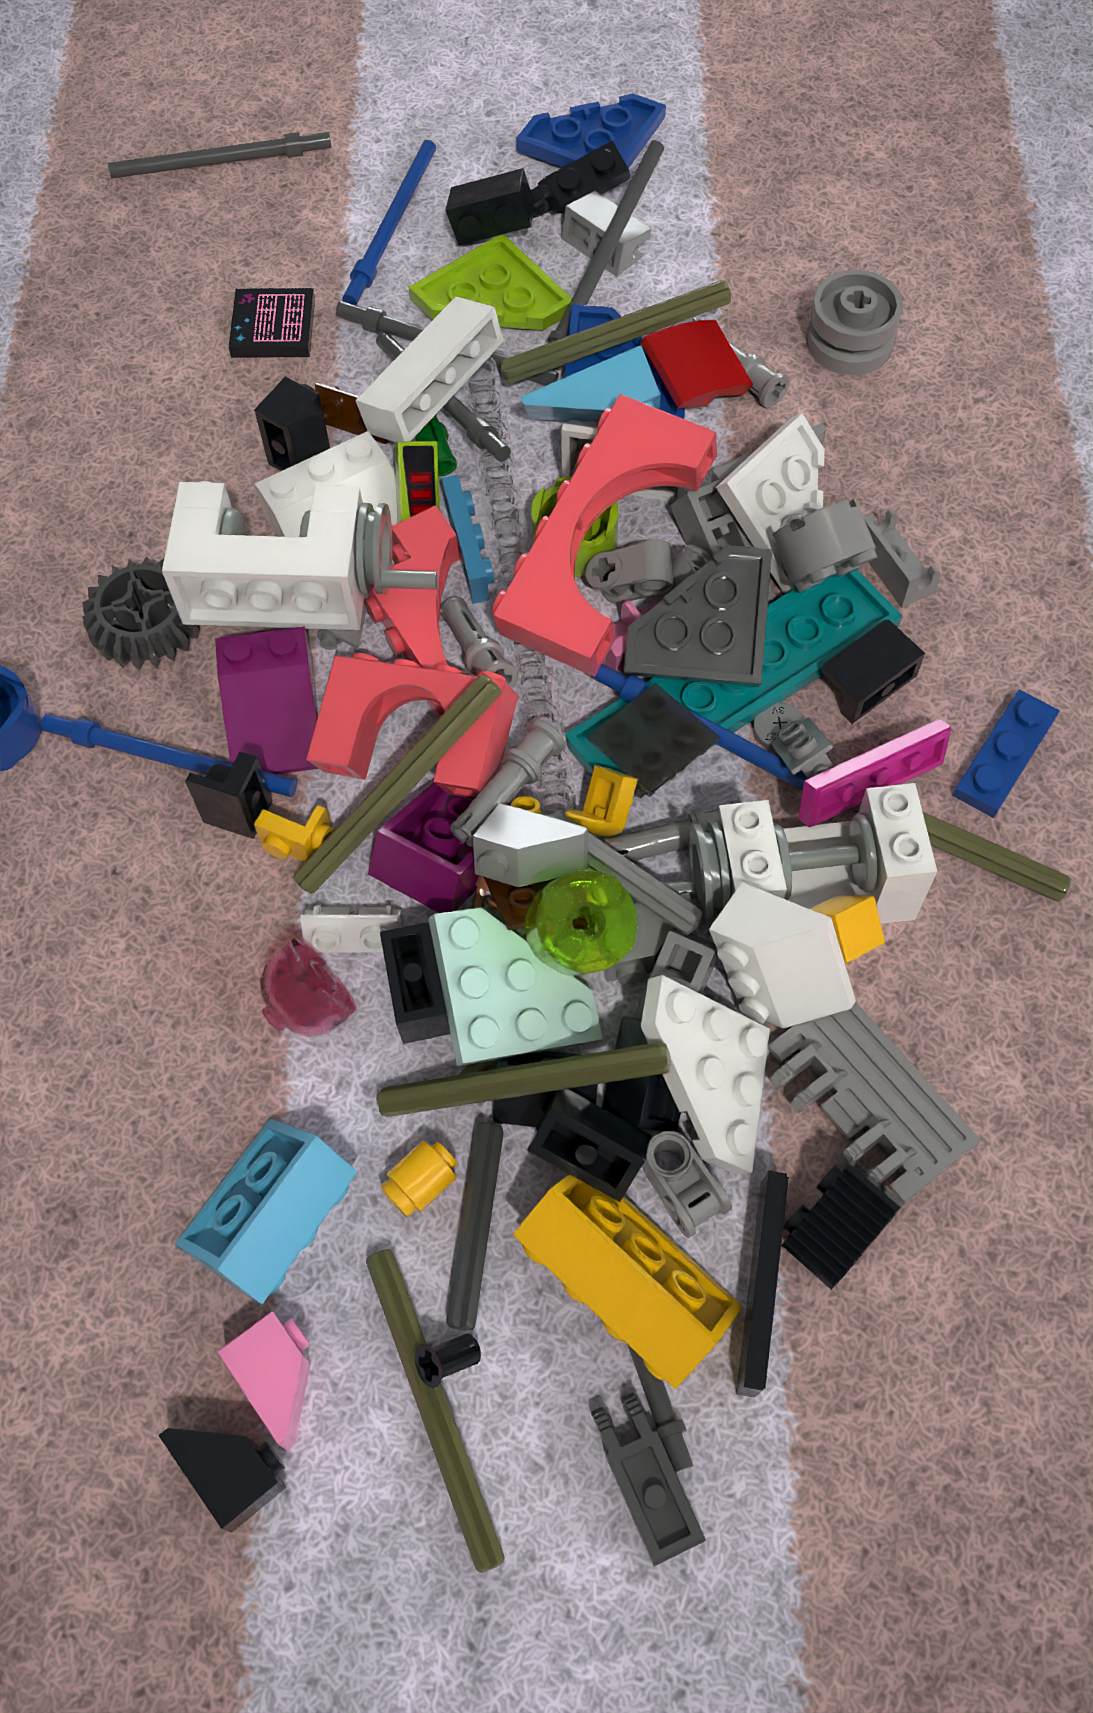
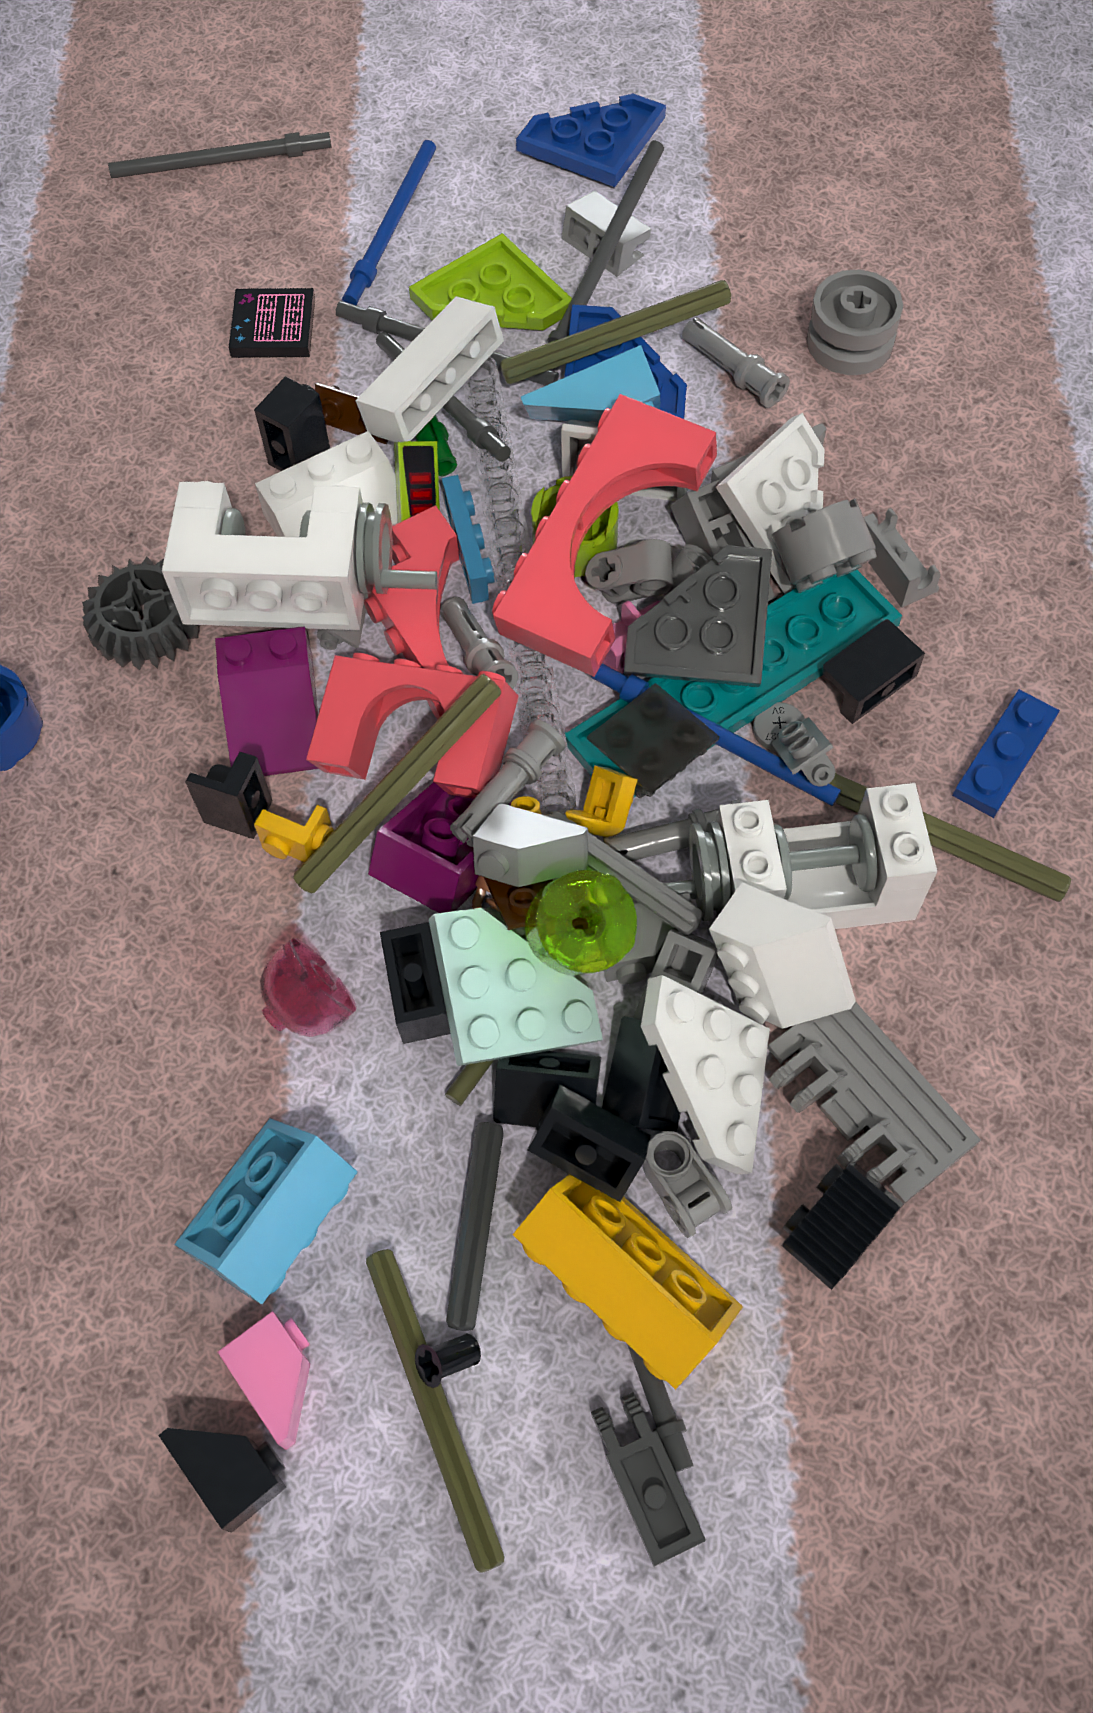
blue bar [41,714,297,797] -> none
white hinge [300,905,402,953] -> none
olive axle [376,1042,671,1117] -> none
yellow brick [380,1140,458,1218] -> none
black brick [445,168,535,246] -> none
black hinge [531,140,631,218] -> none
red slope [641,320,753,408] -> none
black tile [736,1170,789,1398] -> none
dark pink tile [798,719,951,828] -> none
yellow brick [810,895,885,963] -> none

